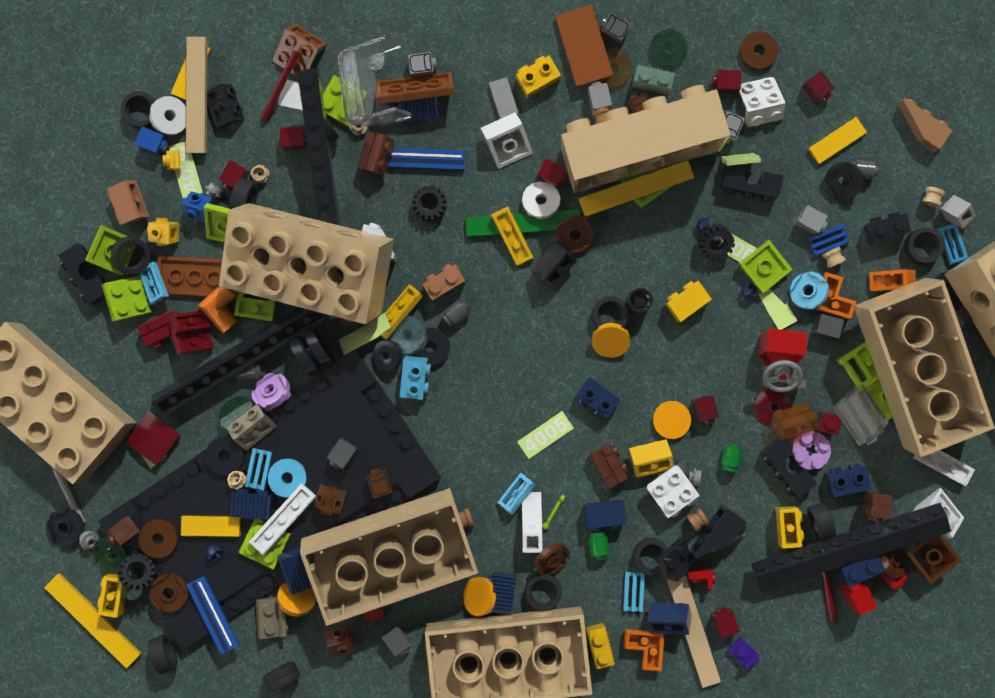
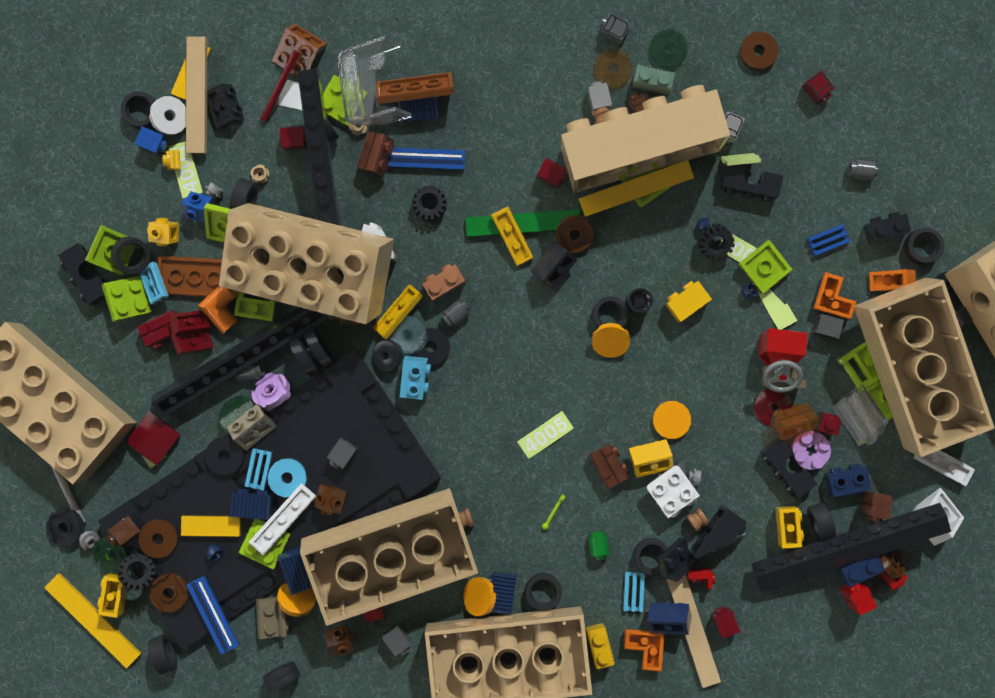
nougat brick [107,180,149,225] -> none
dark red brick [219,160,250,192] -> none
tan plate [227,471,247,490] -> none
yellowish green sticker [339,313,391,355] -> none
reddish brown brick [366,467,394,498] -> none
light grey brick [408,52,437,77] -> none
white slope [481,113,533,169] -> none
light grey tile [489,77,518,119] -> none
medium azure tile [497,473,536,515] -> none
yellow brick [516,55,561,98] -> none
white tile [522,182,560,219] -> none
white slope [522,492,542,553] -> none
reddish brown tile [534,543,570,575] -> none
dark orange tile [555,4,613,88] -> none
dark blue brick [575,377,621,419] -> none
dark blue brick [584,499,626,531] -> none
dark red brick [692,395,719,425] -> none
dark red brick [712,69,741,93] -> none
green brick [721,443,743,472] -> none
dark purple bracket [727,636,760,669] -> none
white bracket [739,77,786,128] -> none
medium azure tile [790,271,829,310] -> none
light grey brick [795,205,828,235] -> none
yellow tile [808,117,867,165] -> none
dark red bar [821,571,837,622] -> none
tan wheel [822,246,846,268] -> none
black tile [824,162,864,200] -> none
medium nougat slope [898,98,953,152] -> none
reddish brown slope [901,535,962,584] -> none
tan wheel [922,187,945,208] -> none
dark azure tile [937,224,968,265] -> none
light grey brick [940,195,976,229] -> none

